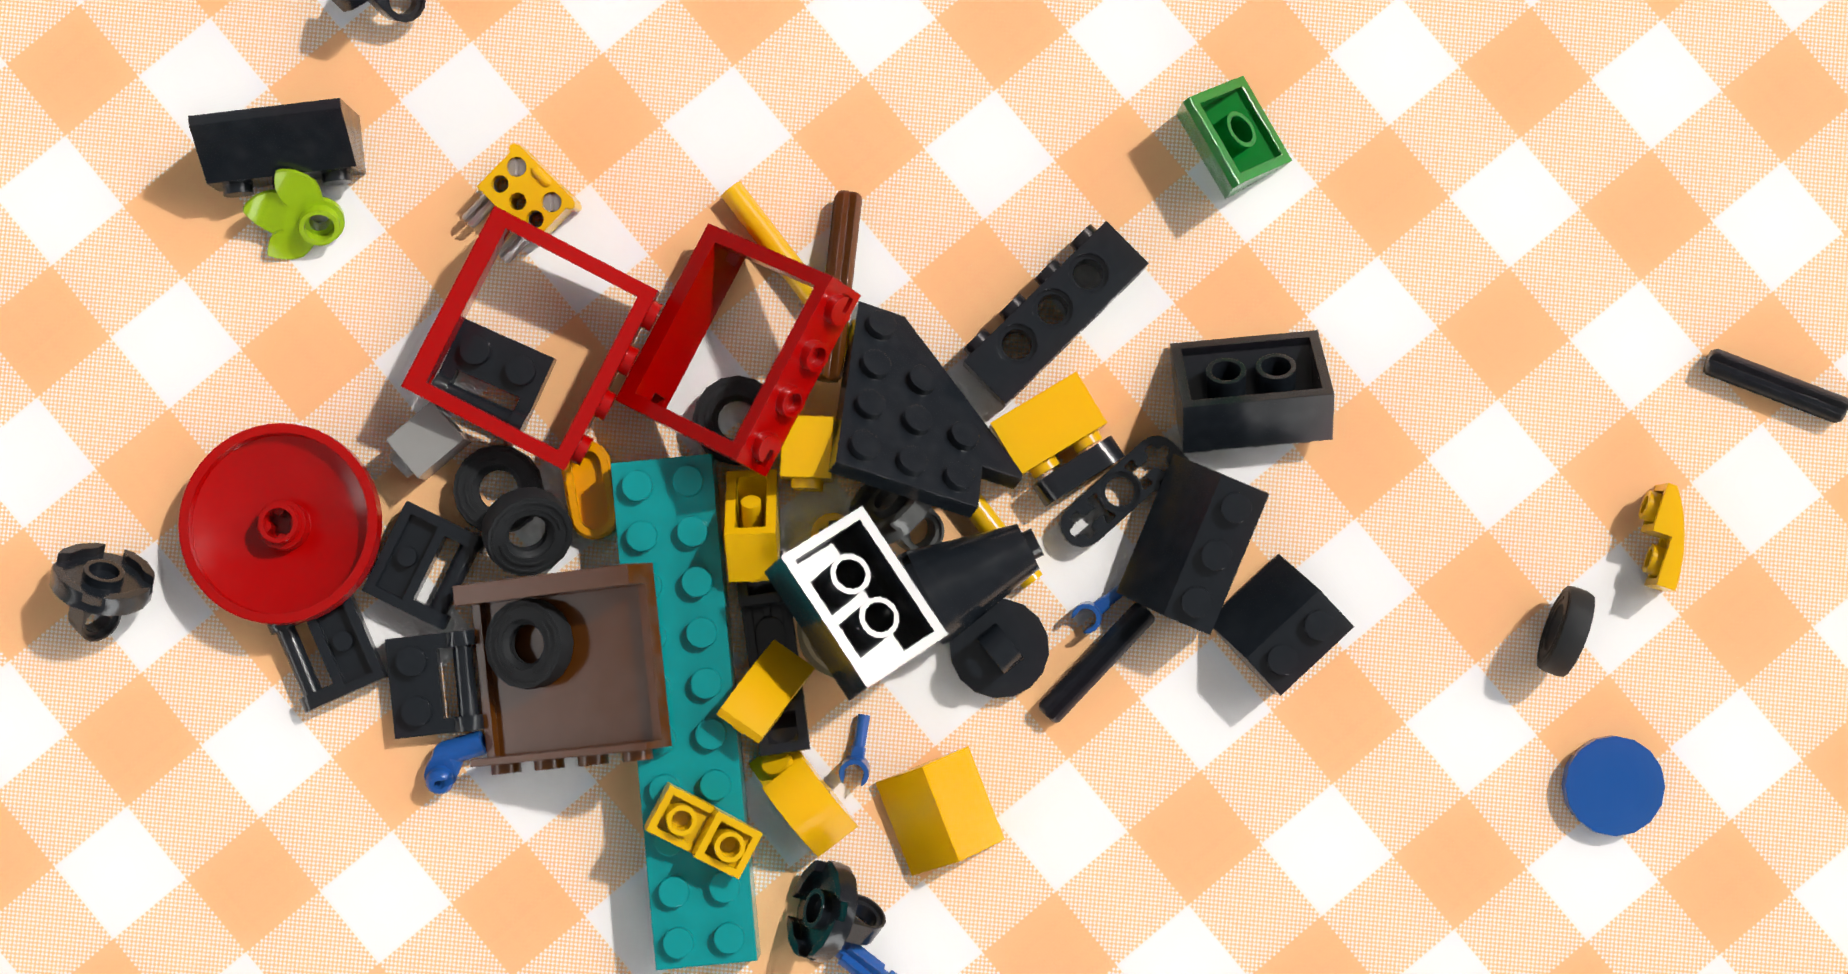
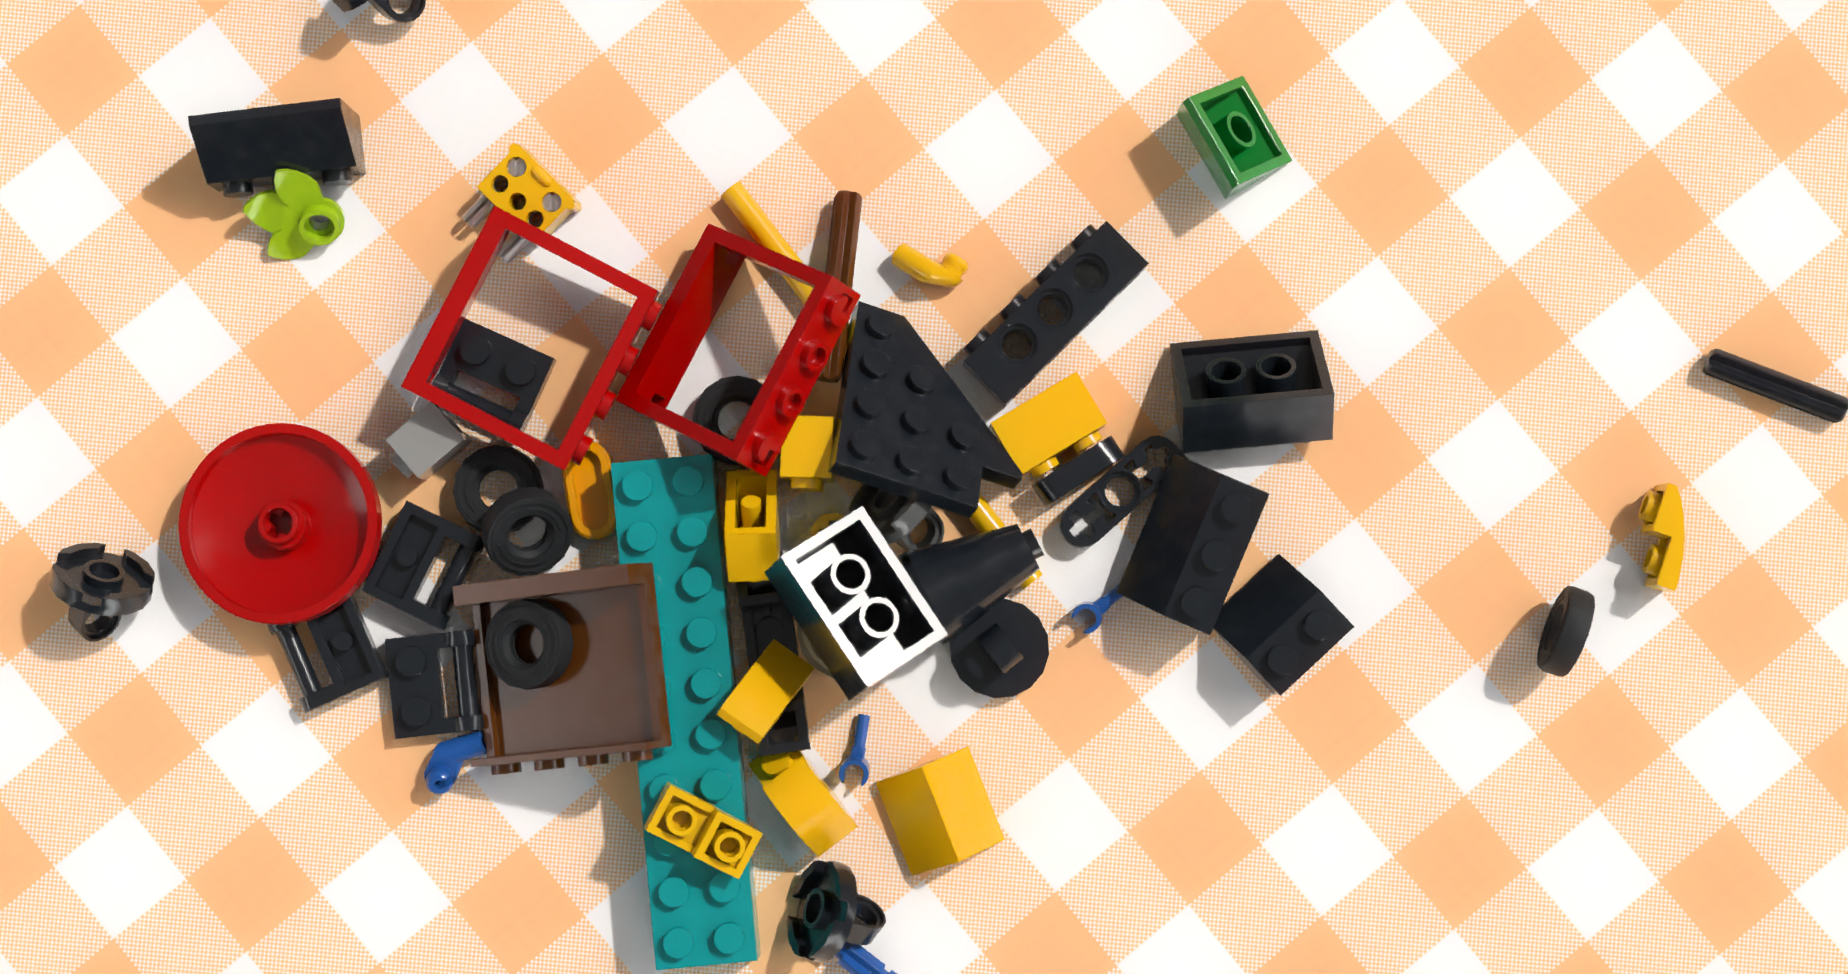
black axle [1039,602,1155,723] -> none
blue tile [1561,735,1665,836] -> none
none -> yellow arm [891,243,968,288]

